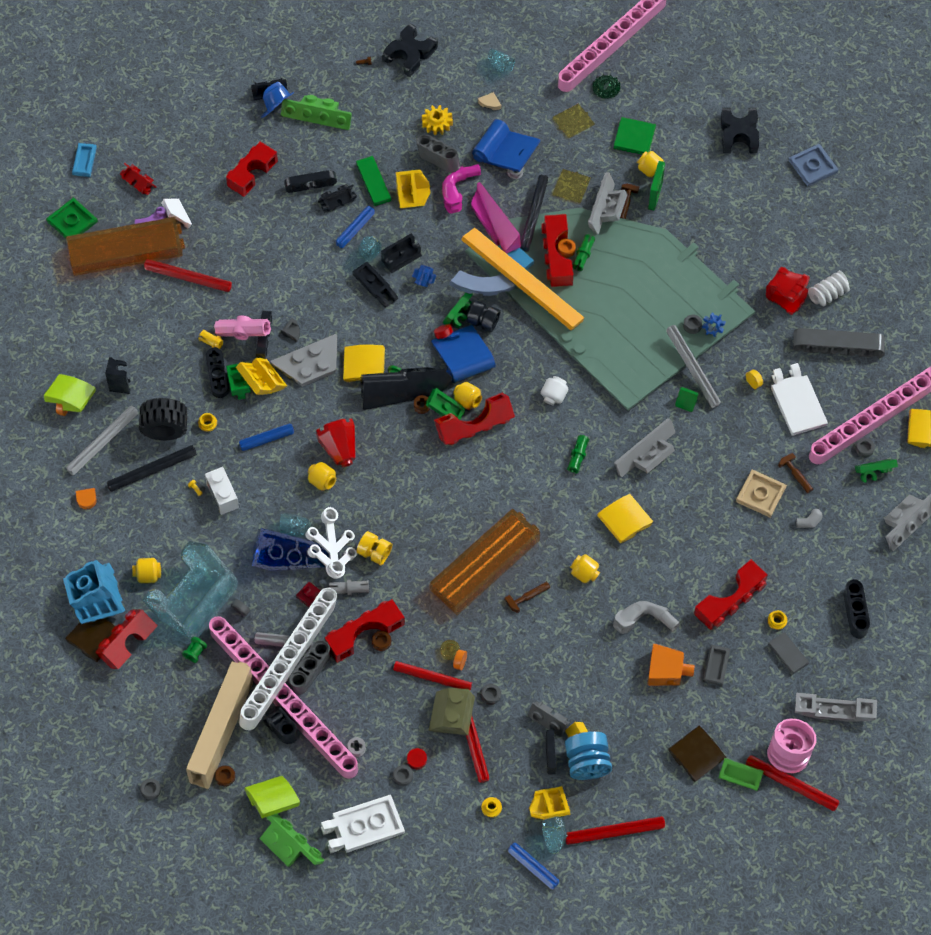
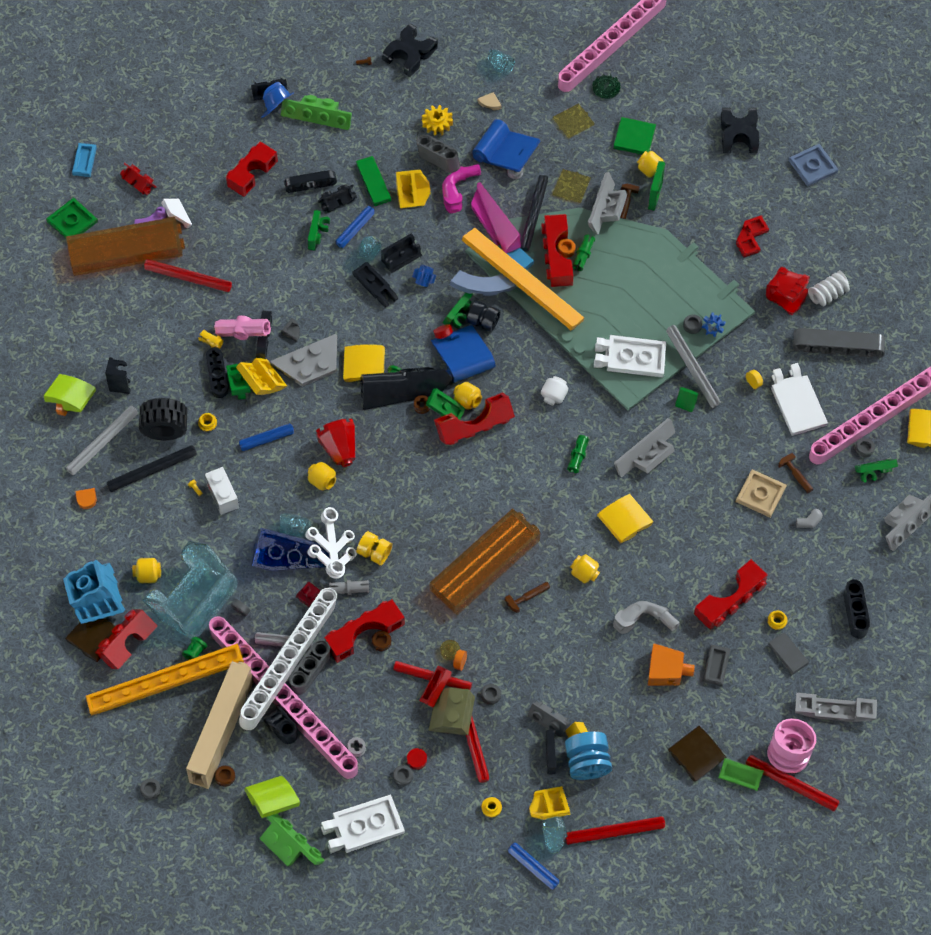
none -> light orange tile [86,643,244,715]
none -> green plate [308,210,330,251]
none -> red tile [420,665,452,708]
none -> white tile [594,335,666,377]
none -> red tile [736,215,769,258]

